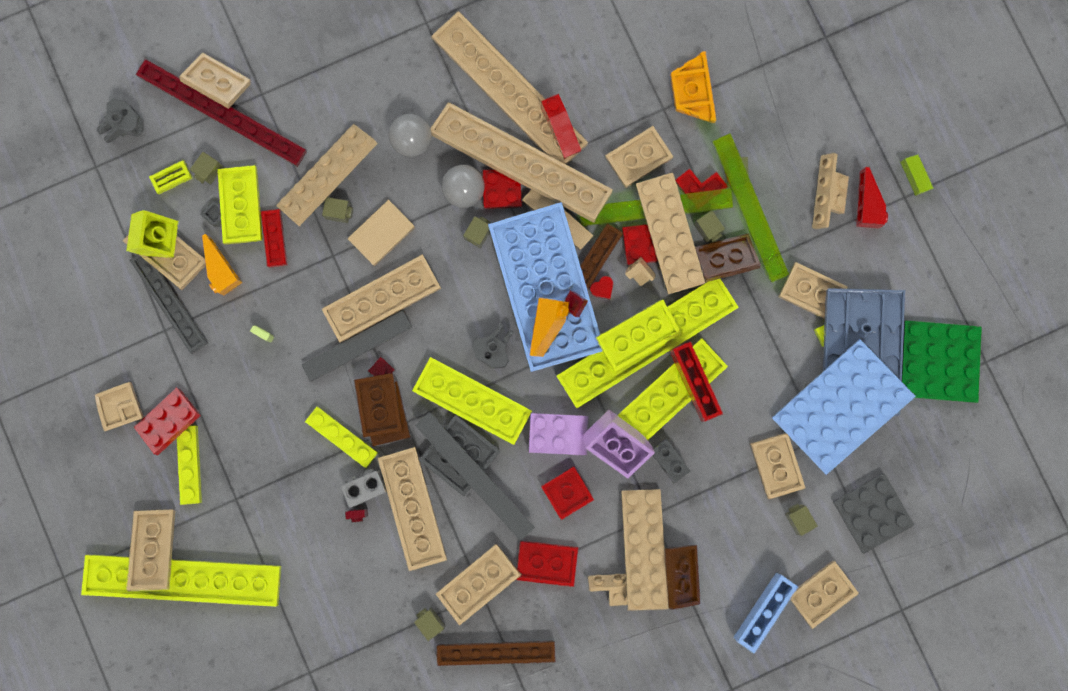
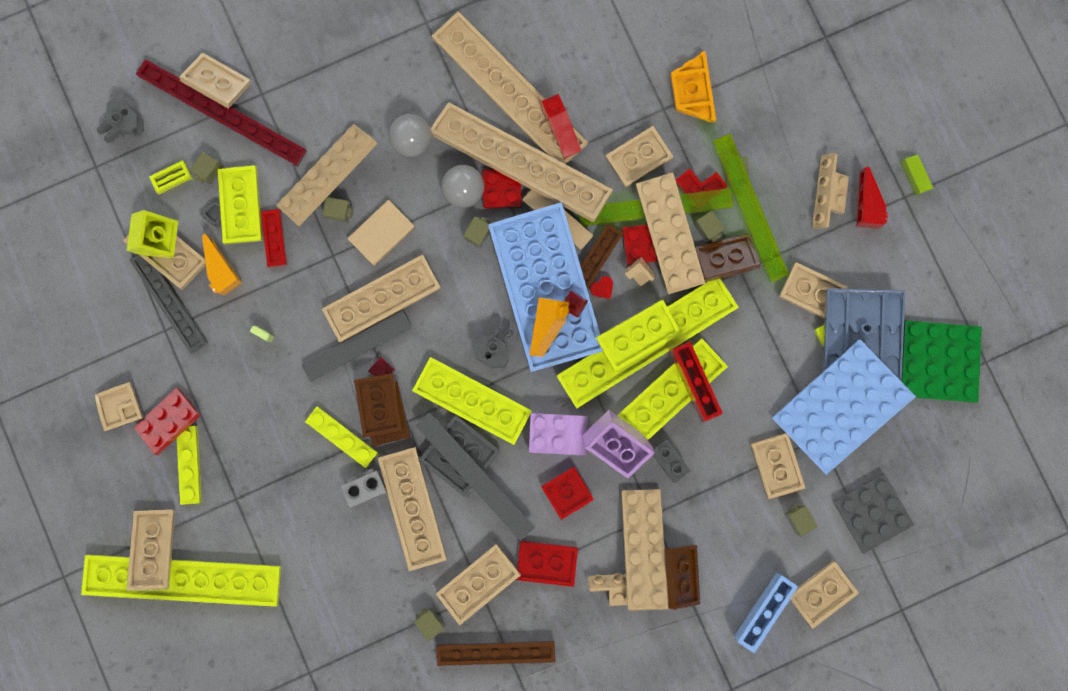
dark red plate [345,508,368,523] -> none

